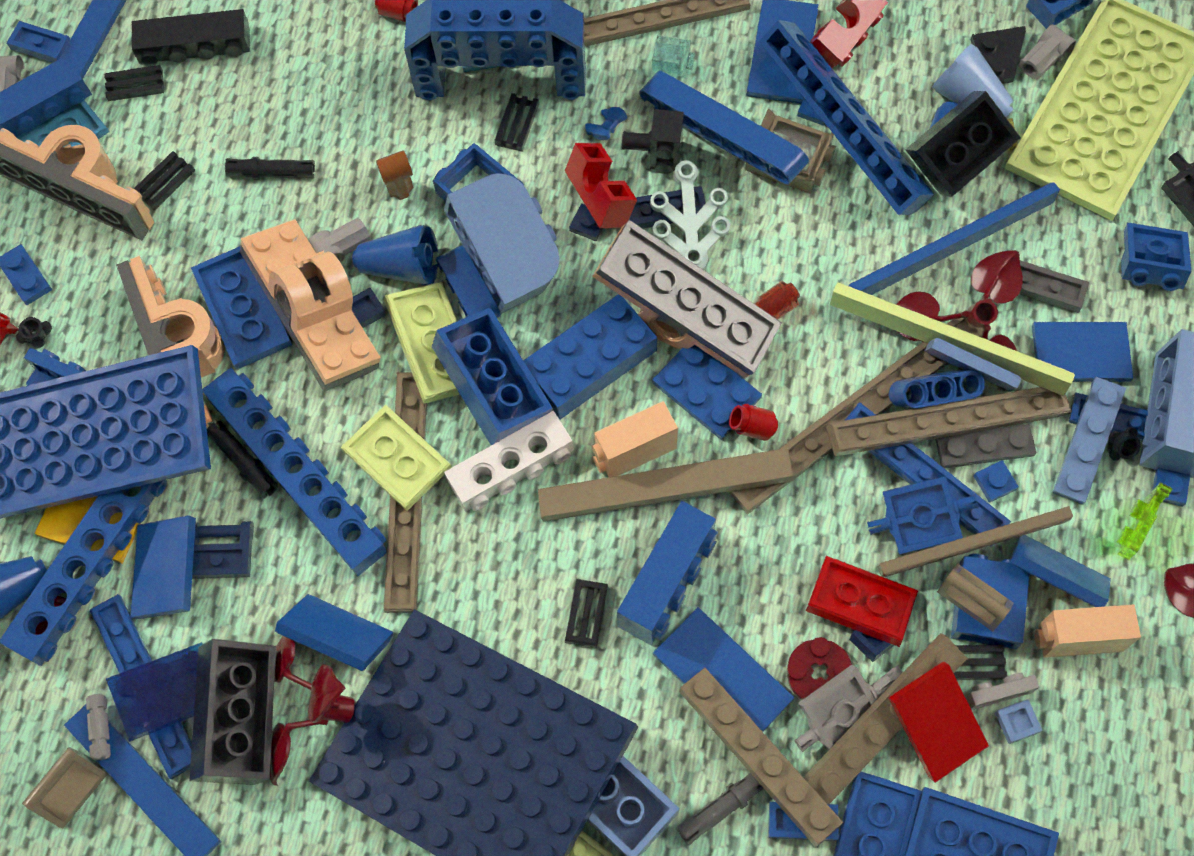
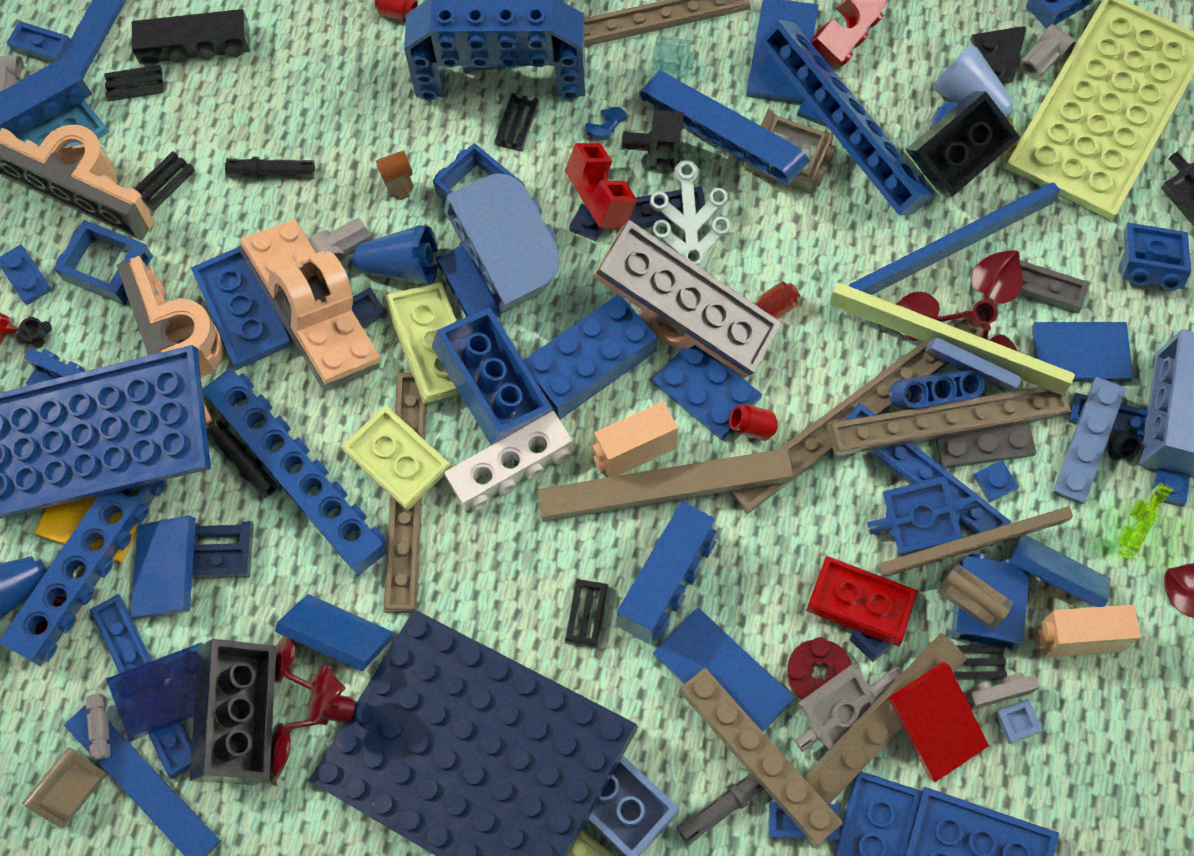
none -> blue window [54,220,153,305]

